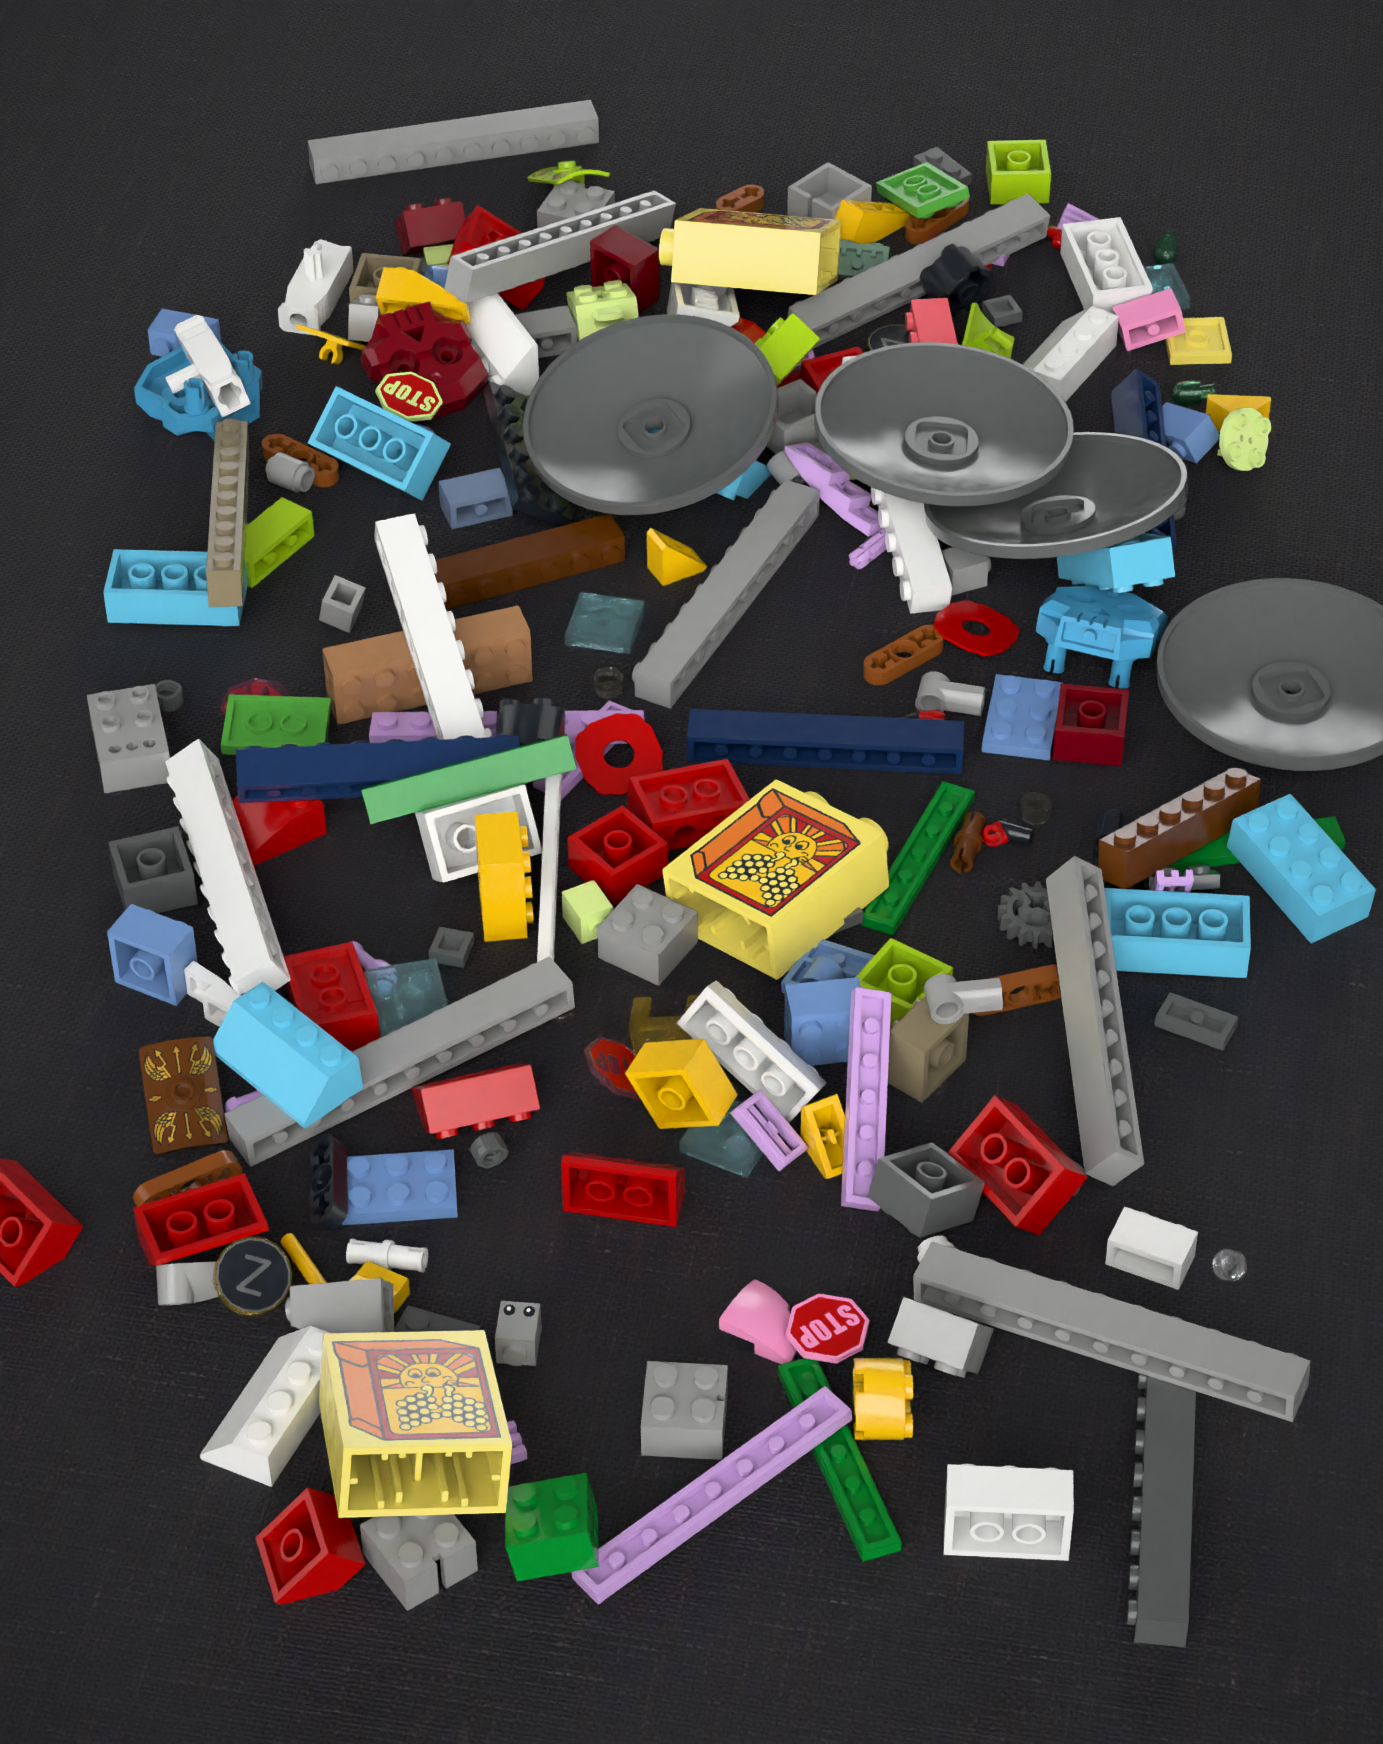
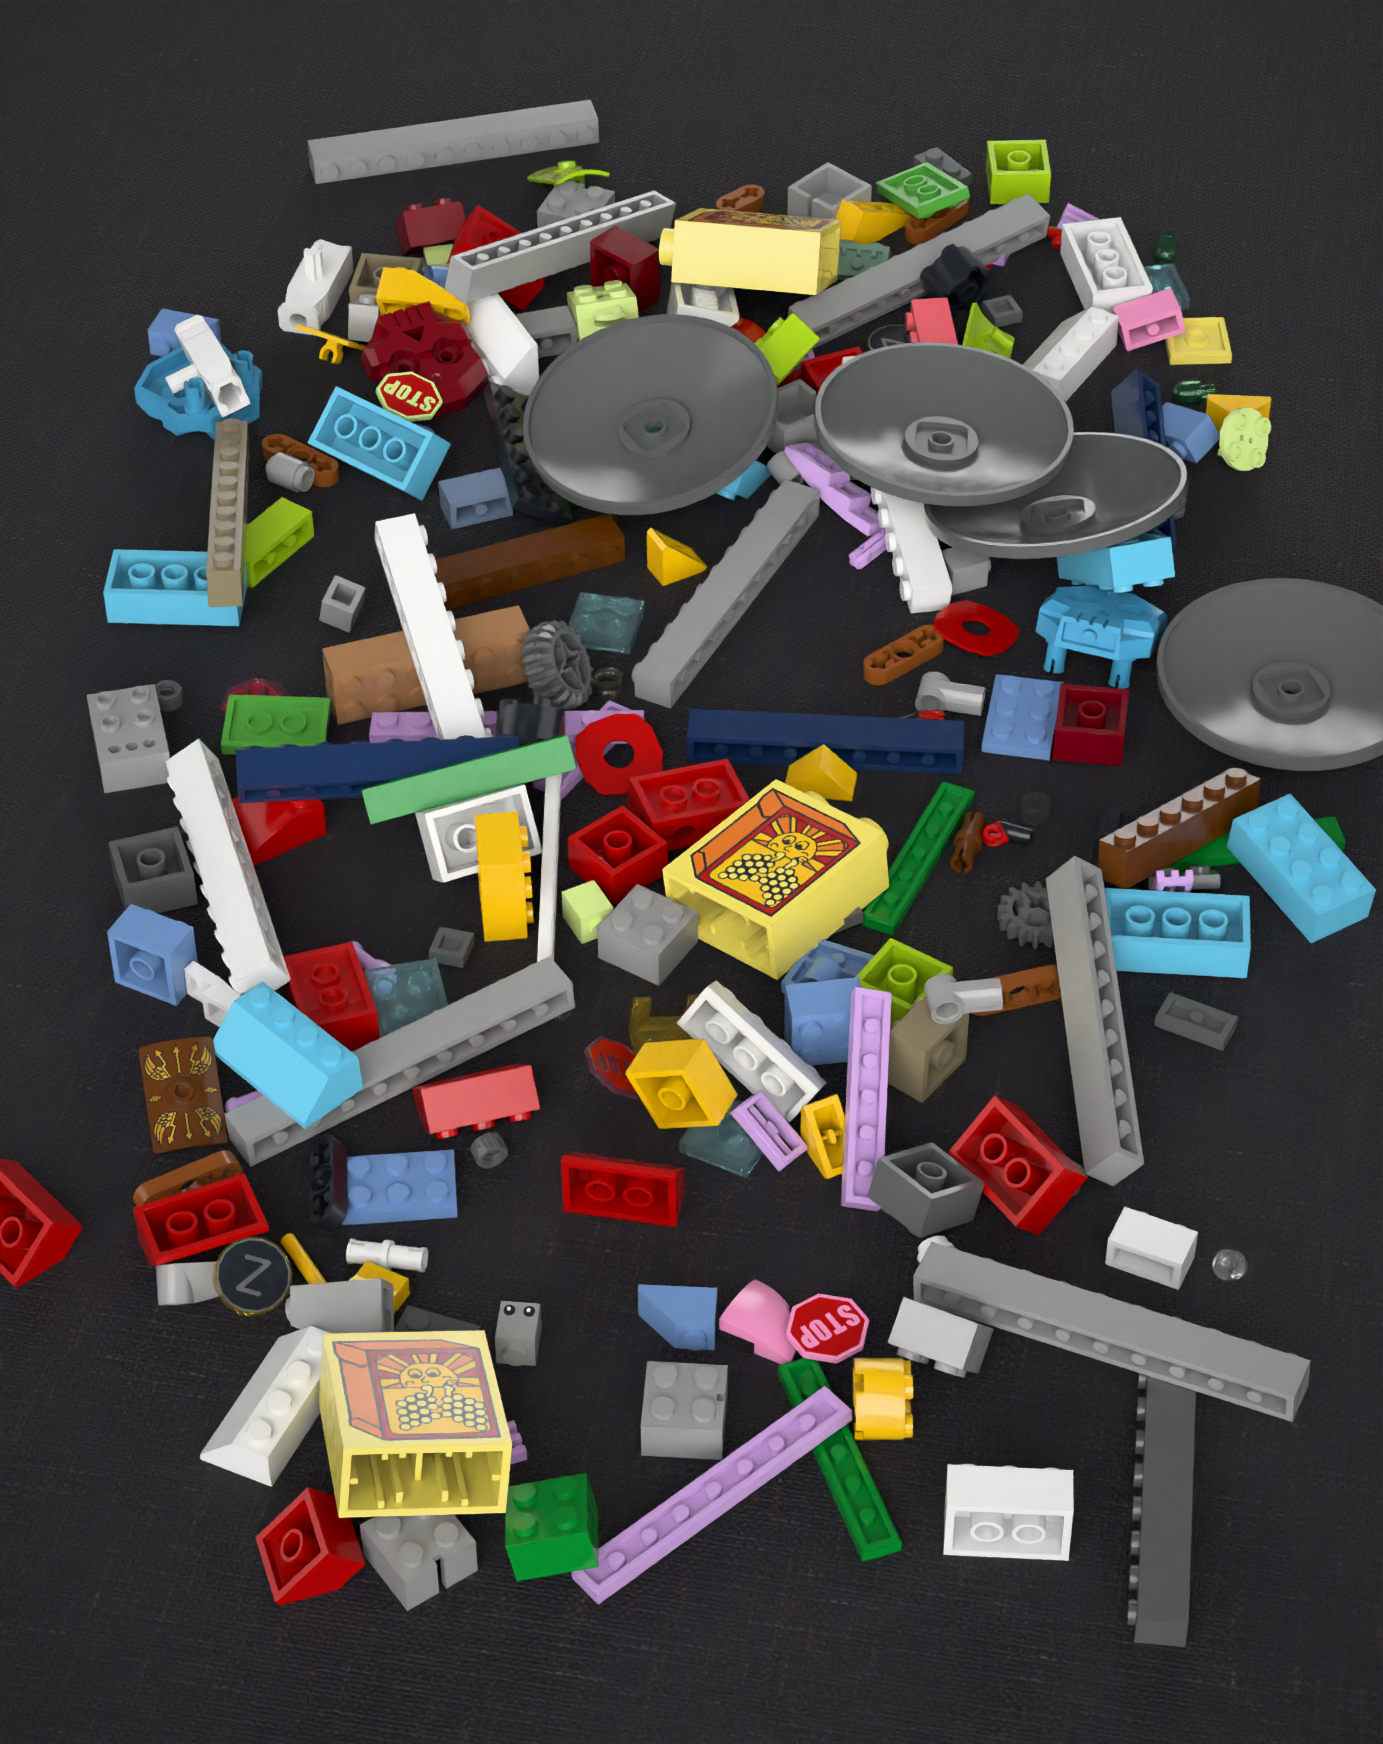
none -> dark grey gear [520,620,594,711]
none -> medium blue slope [638,1284,717,1351]
none -> yellow slope [785,744,857,802]

